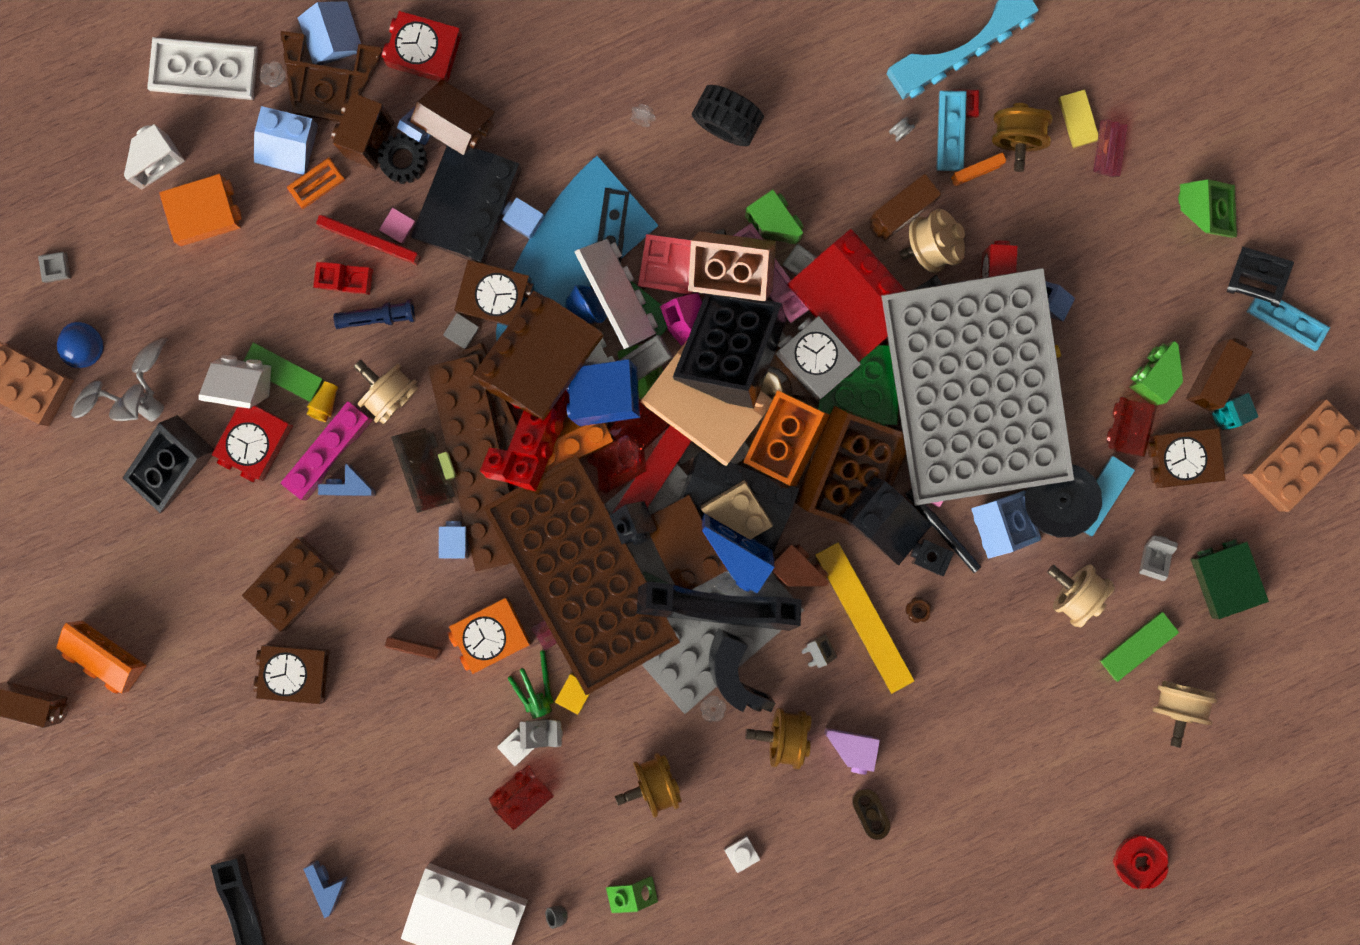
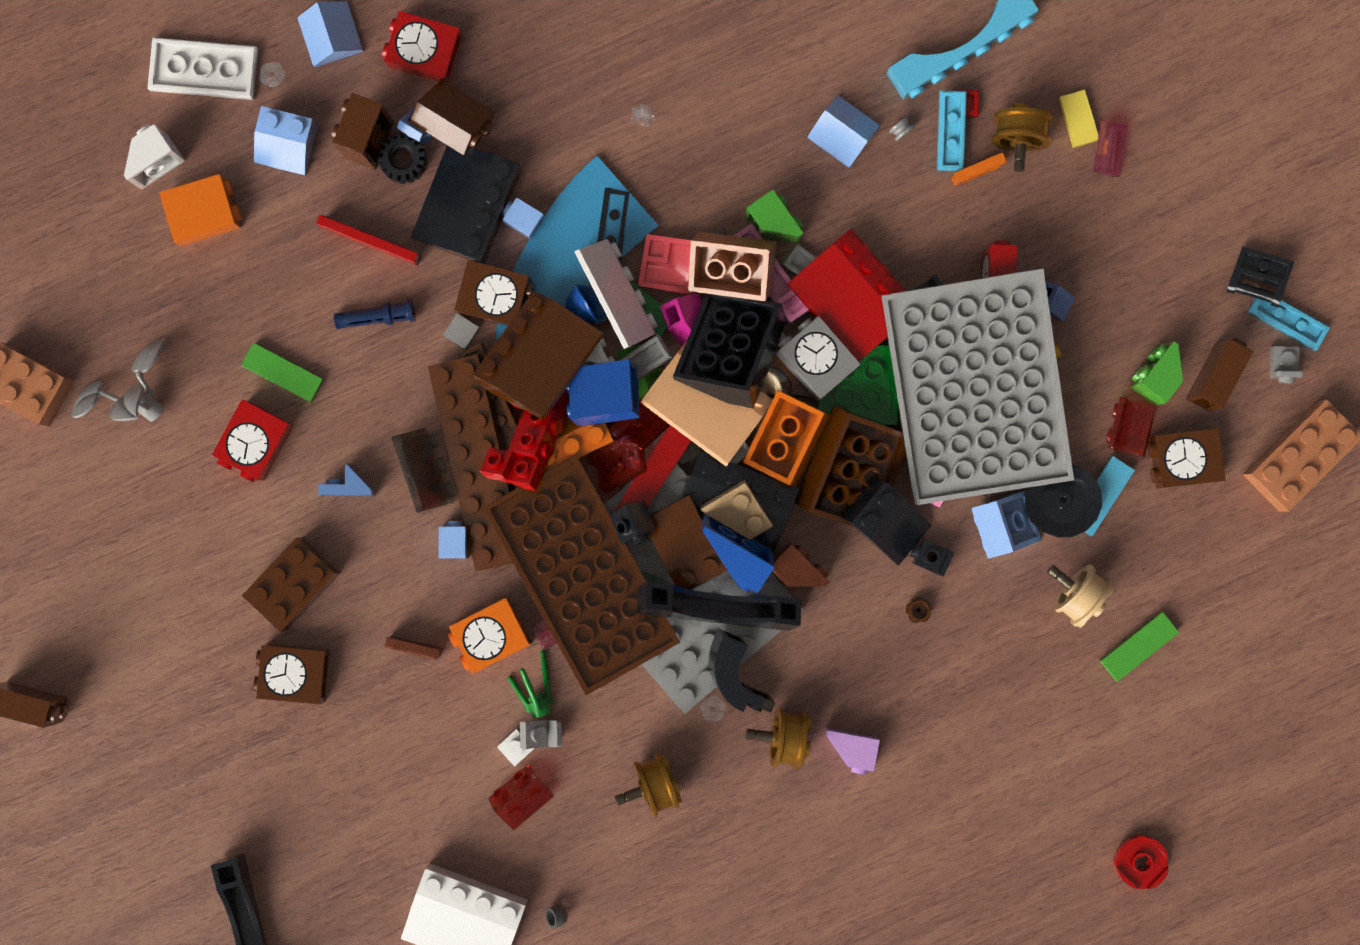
light grey tile [38,252,71,283] -> none
orange slope [56,620,147,694] -> none
blue helmet [57,322,104,368] -> none
black slope [123,415,214,513] -> none
white slope [199,355,271,408] -> none
reddish brown wing [280,31,383,122] -> none
dark pink arch [280,401,373,501] -> none
orange tile [287,157,345,209] -> none
medium blue slope [303,860,348,918] -> none
yellow cone [307,381,338,422] -> none
red slope [313,262,373,295] -> none
tan wheel [354,360,419,424] -> none
bright pink tile [379,208,416,244] -> none
yellowish green tile [438,452,456,481] -> none
yellow brick [555,672,589,715] -> none
bright green bracket [606,876,658,913] -> none
black tyre [691,85,764,146] -> none
white plate [724,835,760,873] -> none
dark grey tile [801,634,837,668] -> none
yellow tile [815,542,914,694] -> none
dark brown plate [852,788,890,840] -> none
reddish brown brick [869,174,941,241] -> none
tan wheel [900,209,965,273] -> none
black bar [905,488,982,573] -> none
light grey bracket [1139,536,1178,581] -> none
tan wheel [1152,681,1217,748] -> none
bright green slope [1178,179,1237,238] -> none
dark green brick [1191,538,1269,619] -> none
teal slope [1212,393,1259,430] -> none
none -> light blue slope [807,95,880,168]
none -> light grey bracket [1270,346,1304,384]

